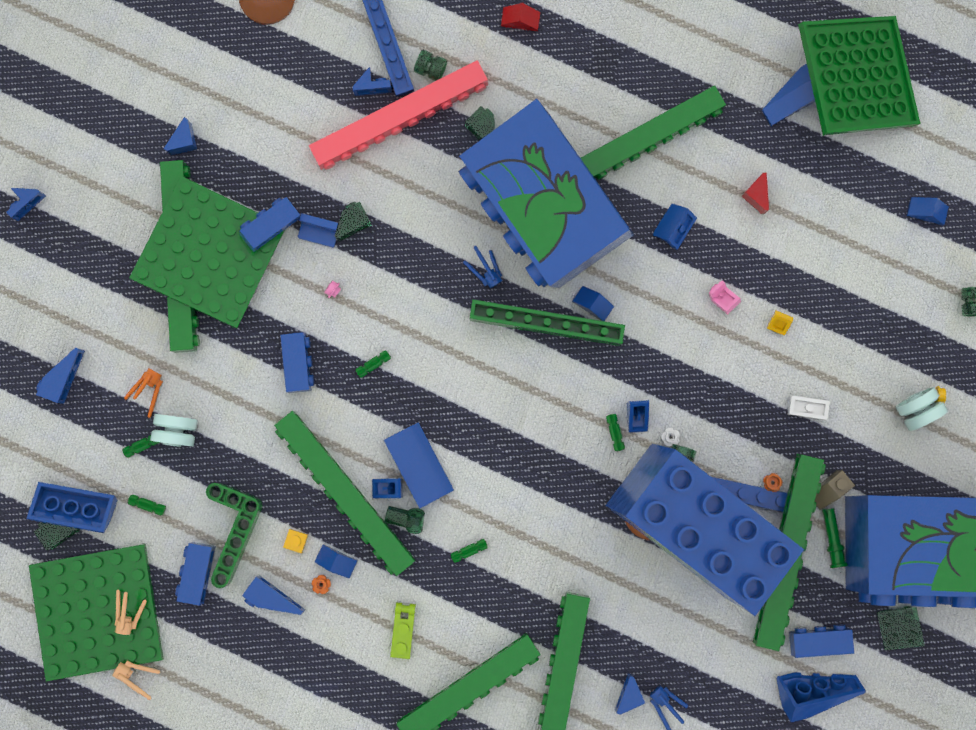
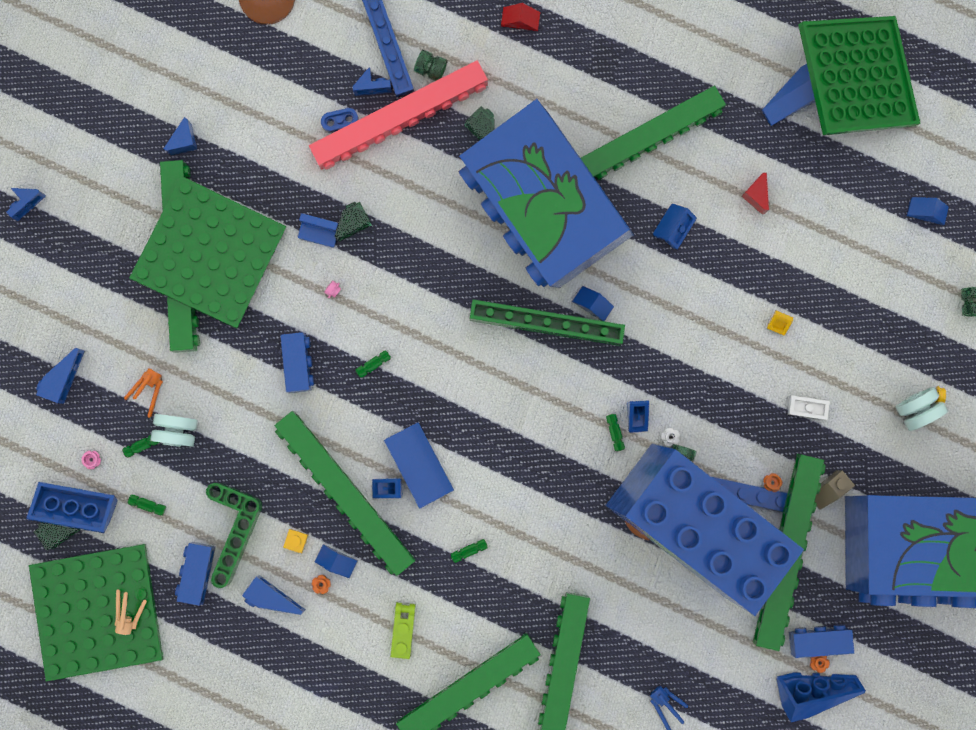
light nougat plant [112,660,160,700] -> none
blue brick [239,197,300,252] -> none
clear green piece [385,506,425,534] -> none
blue plant [463,246,503,289] -> none
blue slope [615,673,645,715] -> none
bright pink bracket [709,281,741,315] -> none
green pin [822,508,848,568] -> none
clear green hinge [877,606,925,650] -> none
none -> bright pink plate [82,451,101,469]
none -> blue plate [321,108,359,133]
none -> orange plate [810,656,830,673]

